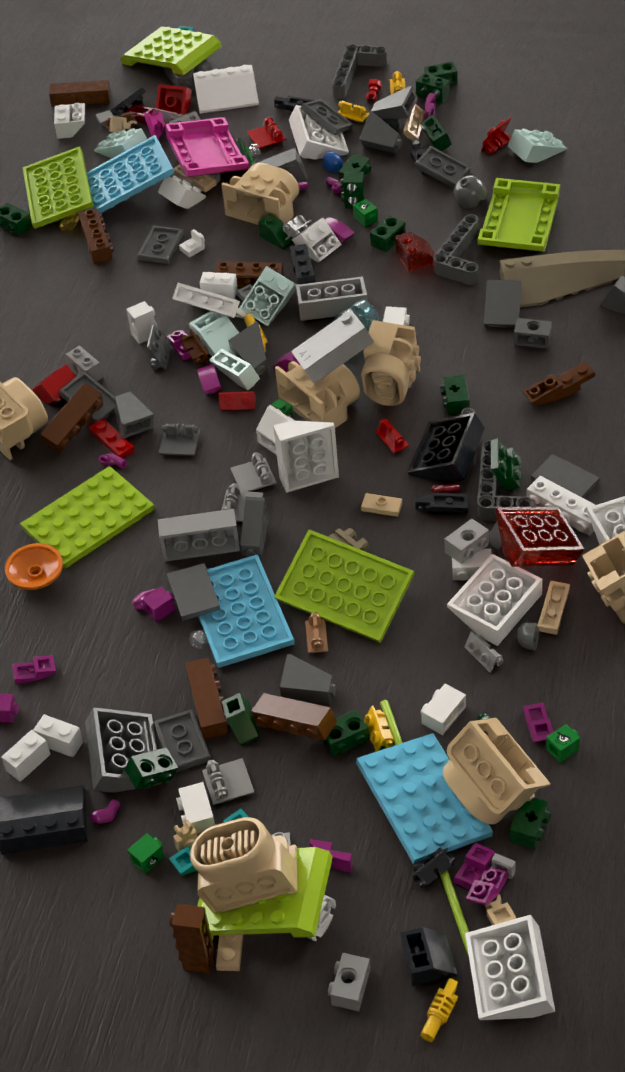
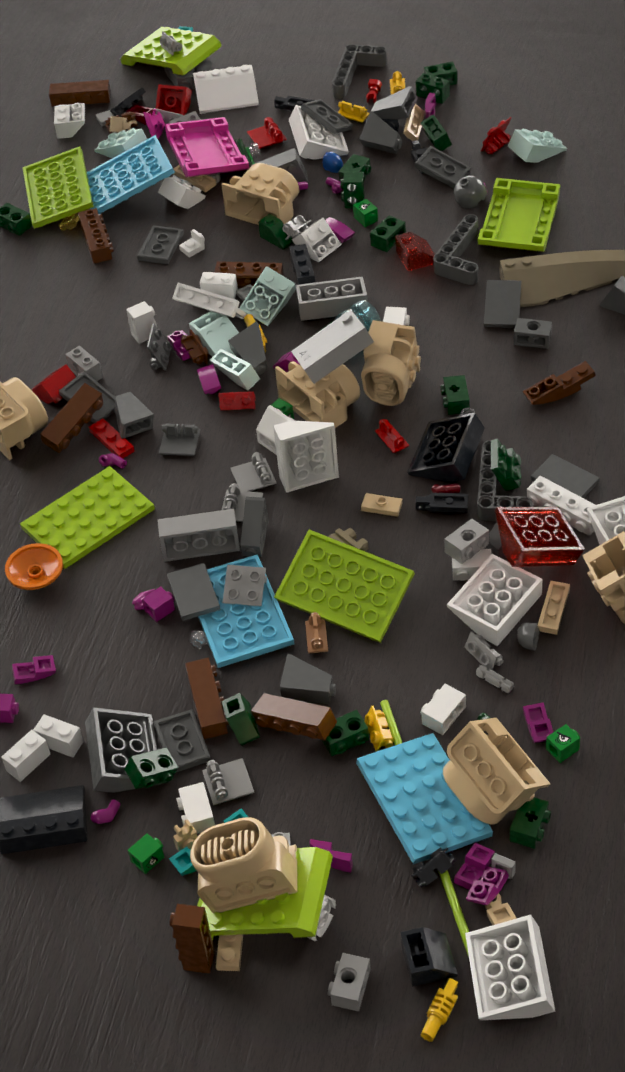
none -> light grey hinge [160,32,182,55]
none -> light grey hinge [222,565,267,606]
none -> light grey axle [476,665,514,693]

